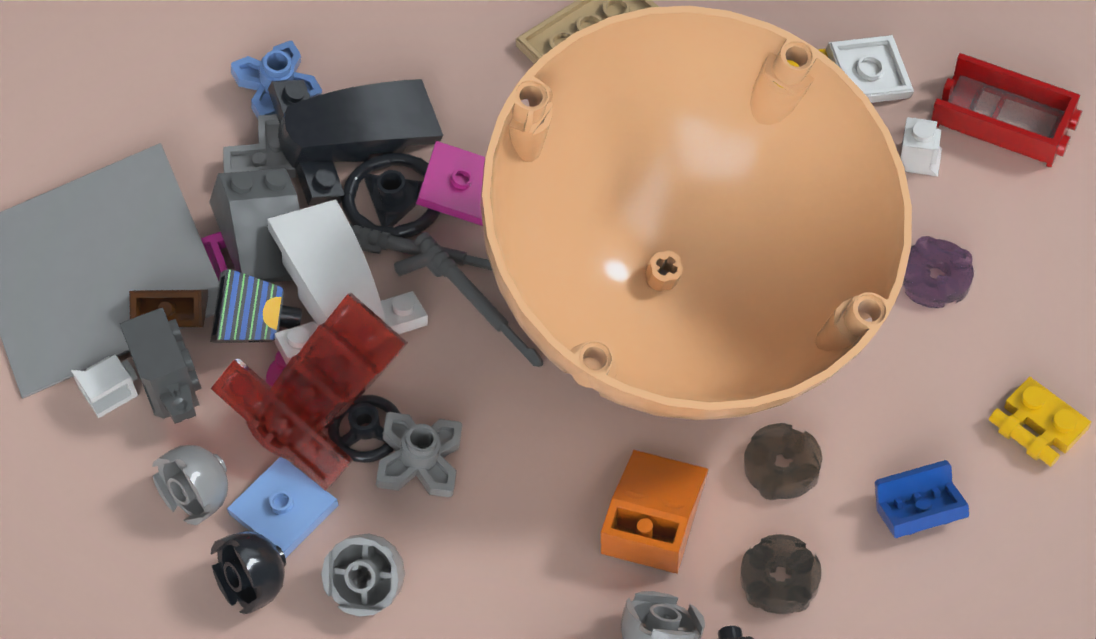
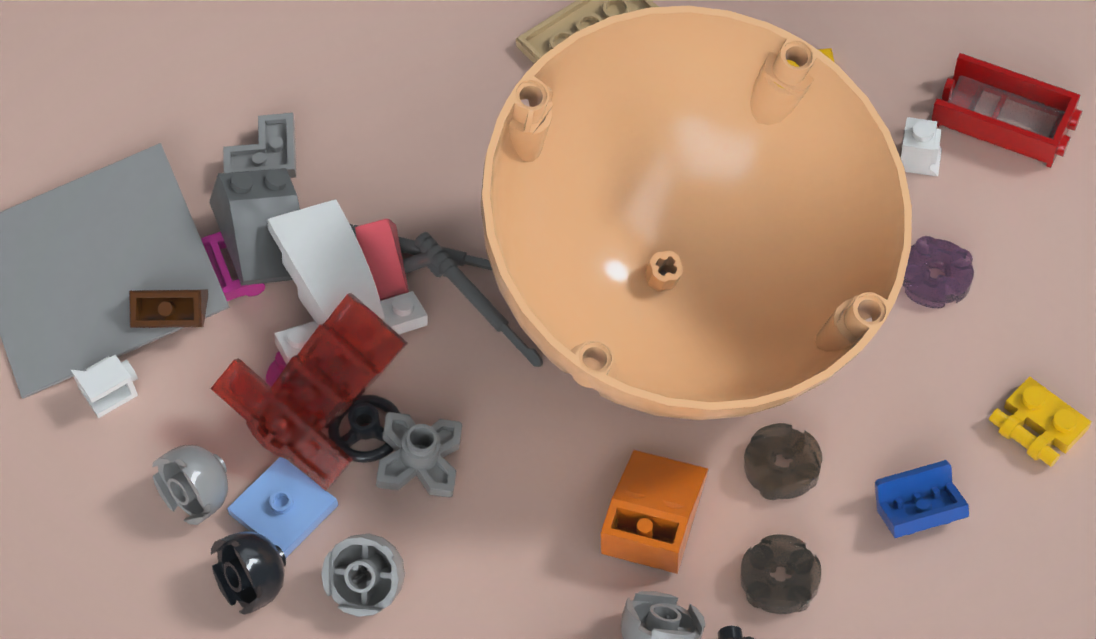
dark grey hinge [119,307,202,424] -> none
torso [210,269,302,343] -> none
medium blue plant [231,41,322,119] -> none
black slope [268,79,443,206] -> none
black piece [342,153,441,238] -> none
dark pink plate [416,141,485,226] -> none
white plate [826,35,914,103] -> none
none -> coral slope [355,219,409,301]

